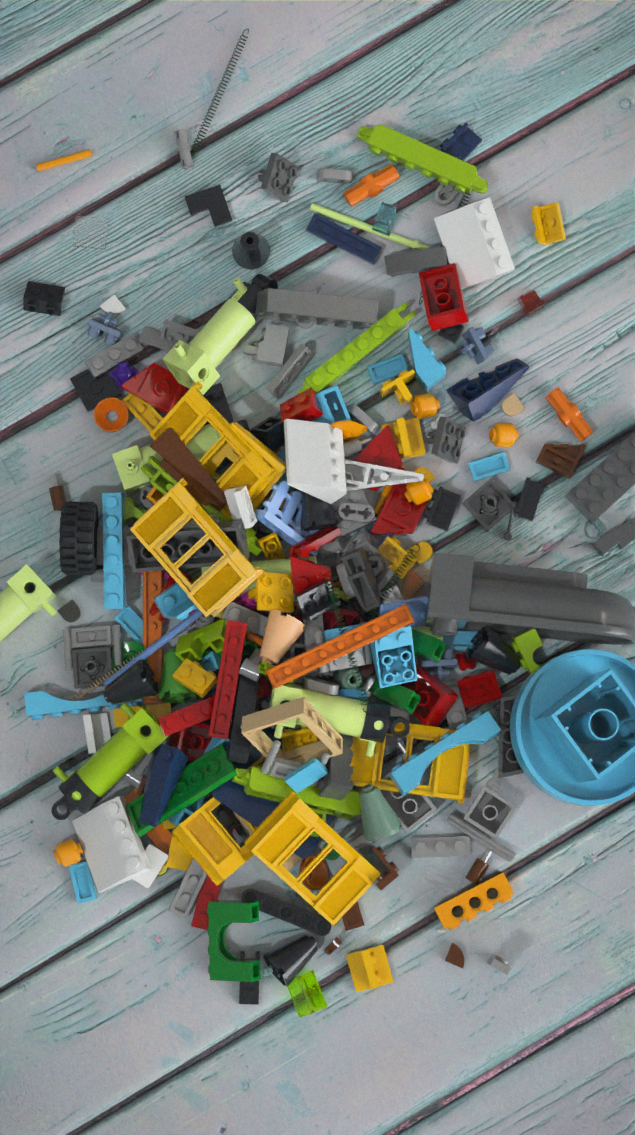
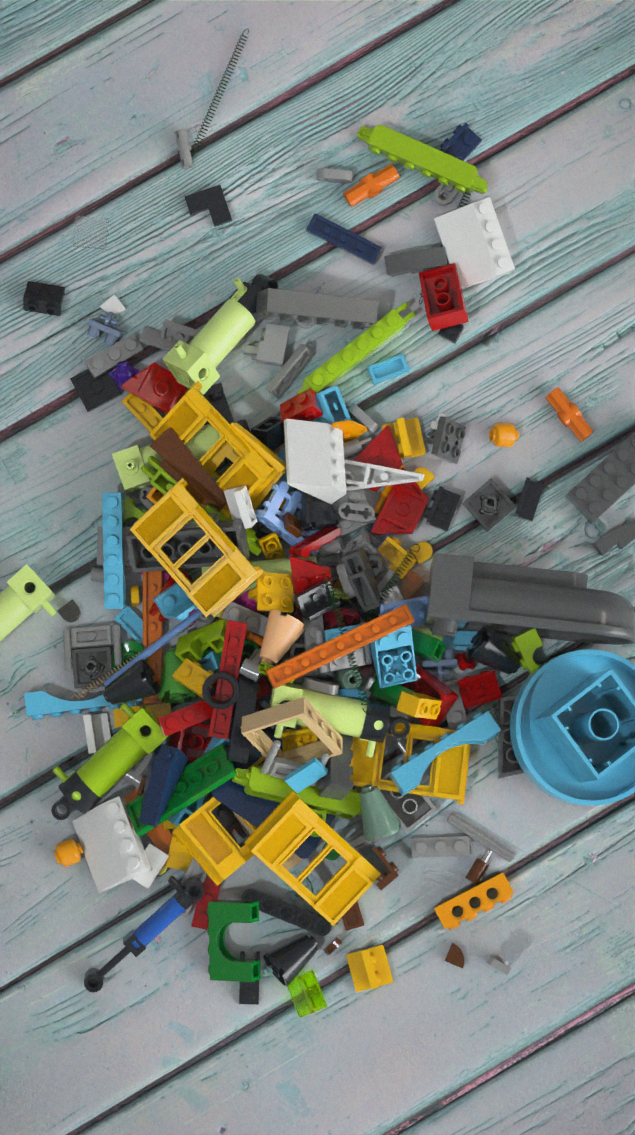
light orange bar [36,149,92,172] -> none
reddish brown piece [49,474,66,511] -> none
black tyre [59,501,99,575] -> none
medium azure tile [69,861,97,904] -> none
orange piece [94,398,129,432] -> none
black cone [232,232,270,270] -> none
dark grey plate [258,152,298,202] -> none
orange piece [298,855,328,891] -> none
yellowish green bar [310,203,429,251] -> none
clear light blue window [372,202,398,236] -> none
yellow bracket [380,369,415,406] -> none
light orange head [404,478,434,505] -> none
medium azure slope [408,328,447,393] -> none
light orange head [410,393,440,419] -> none
dark blue wedge [447,358,529,422] -> none
sand blue hips [460,327,494,364] -> none
light grey brick [462,786,517,840] -> none
medium azure tile [468,452,510,482] -> none
tan tile [502,393,525,416] -> none
dark grey hinge [504,502,518,540] -> none
clear red panel [518,290,545,317] -> none
yellow bracket [531,202,566,245] -> none
reddish brown wing [536,444,586,479] -> none
none -> piece [84,876,204,993]
none -> yellow tile [130,586,139,607]
none -> black tyre [202,672,240,709]
none -> reddish brown tile [283,512,302,538]
none -> yellow brick [396,691,442,719]

